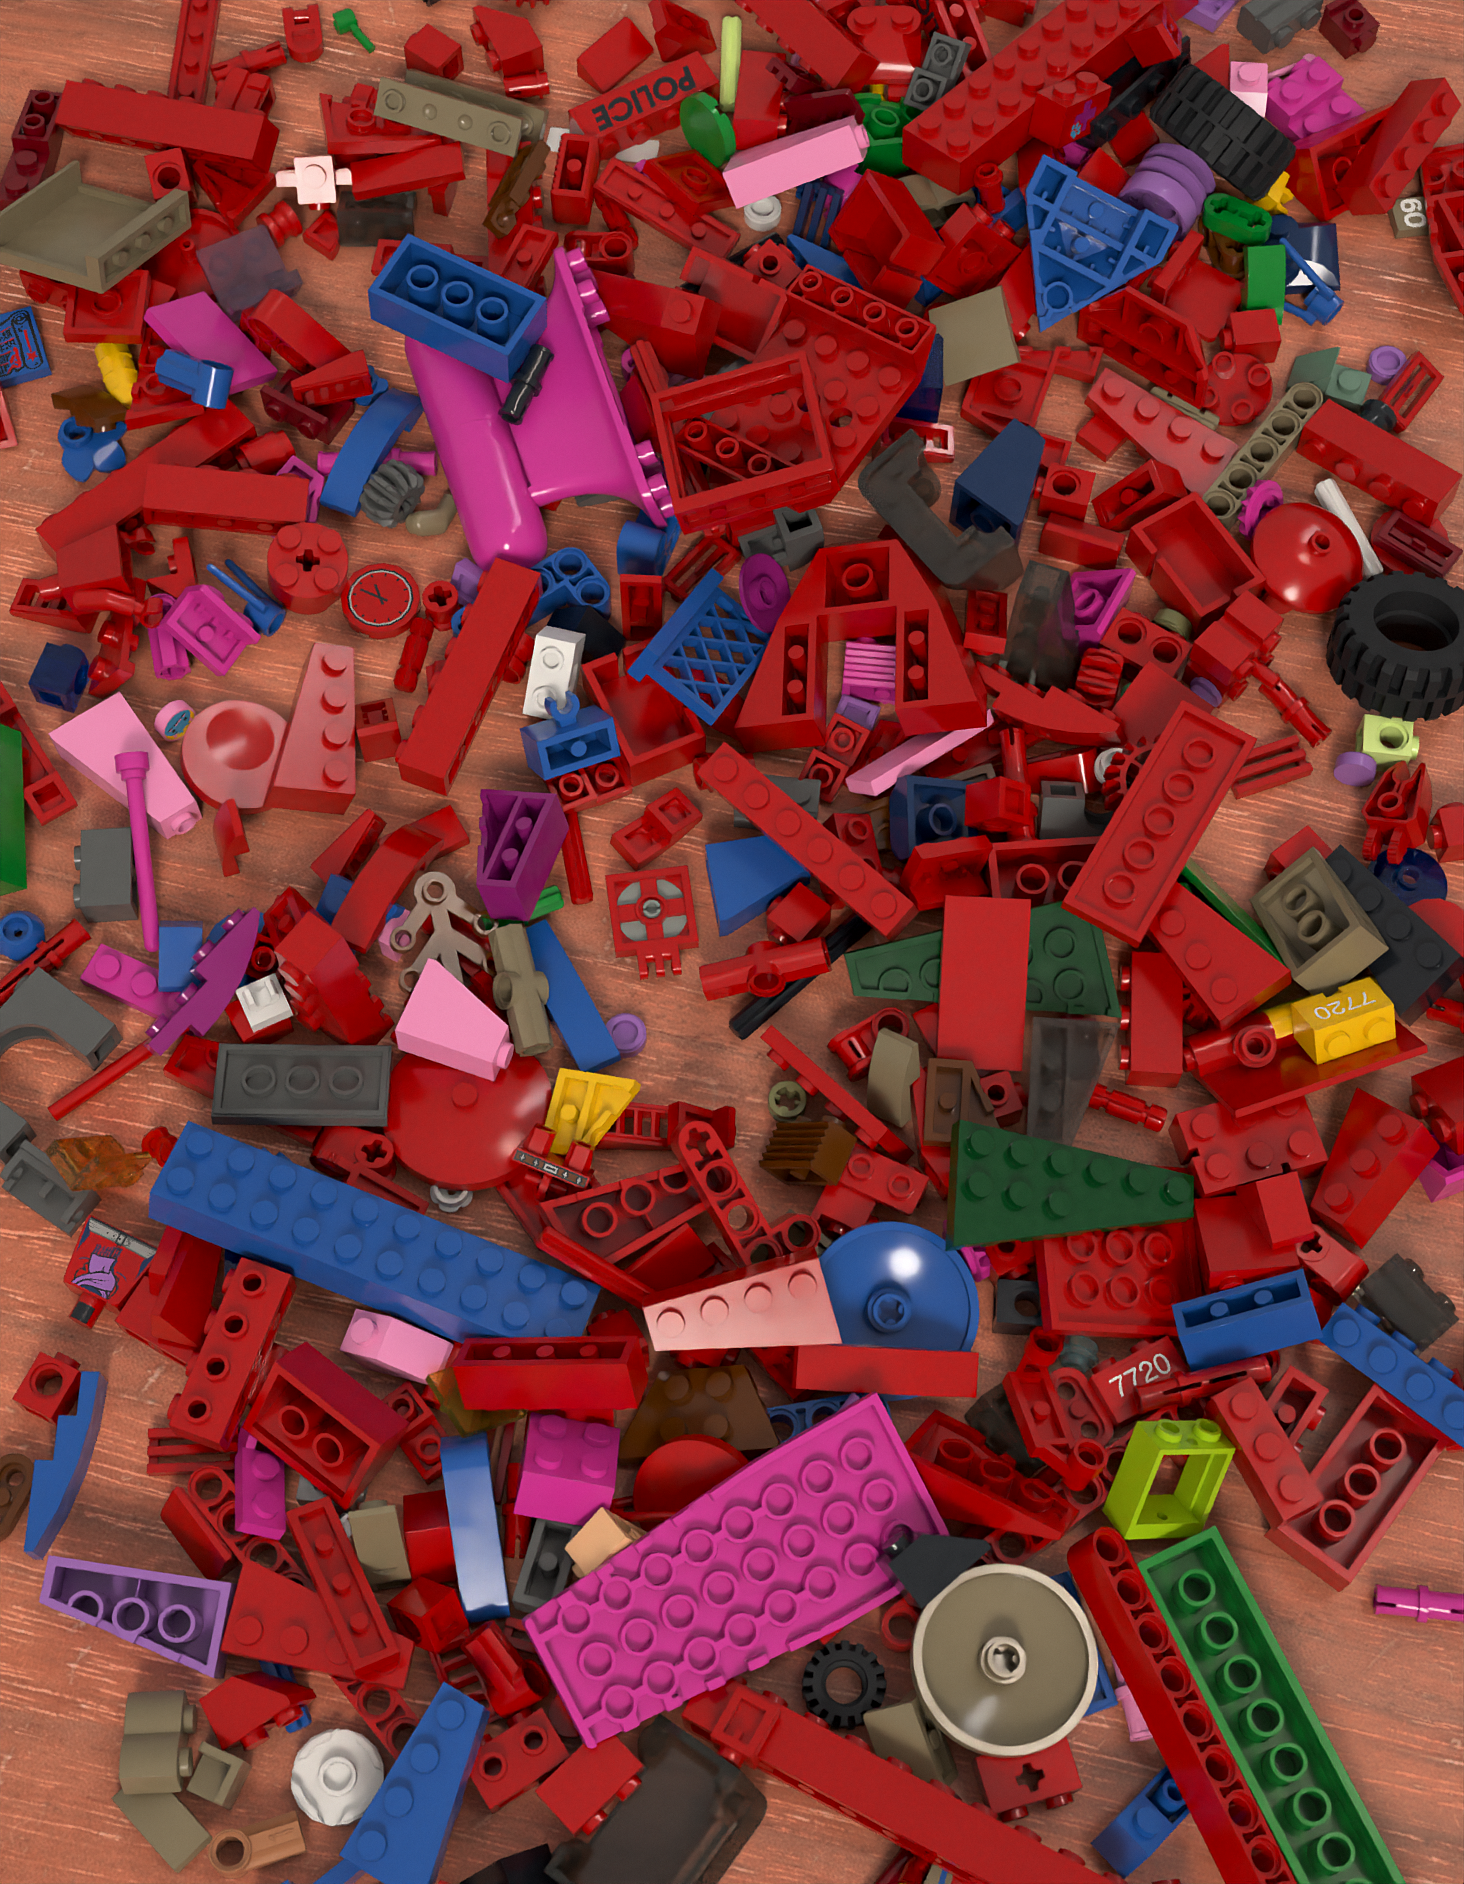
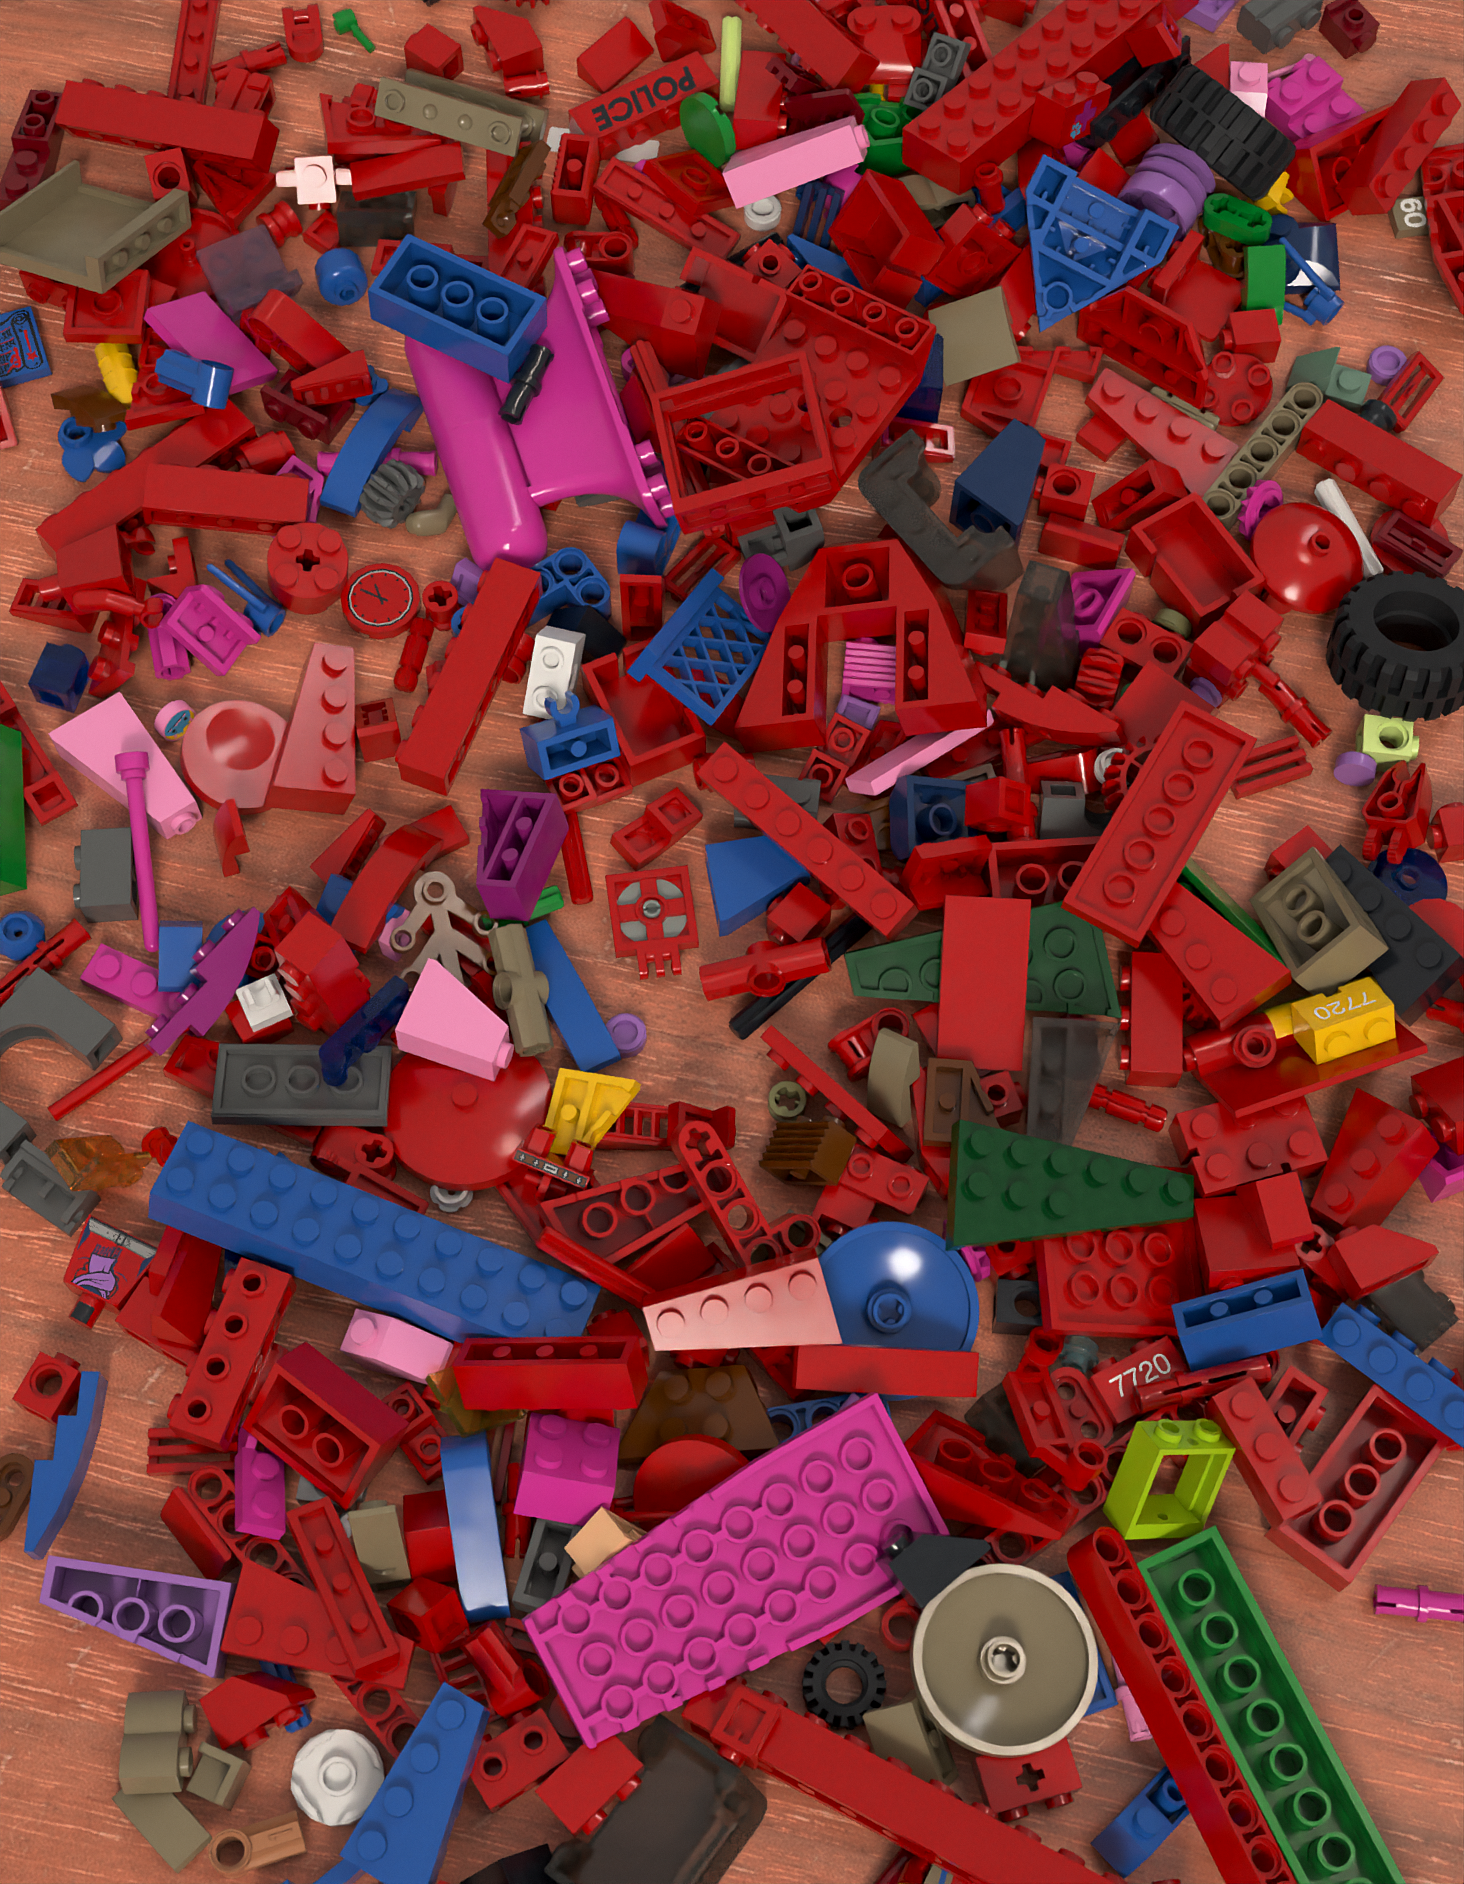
none -> blue head [315,248,368,306]
none -> clear blue plate [318,975,410,1086]
none -> red slope [1326,1224,1439,1302]

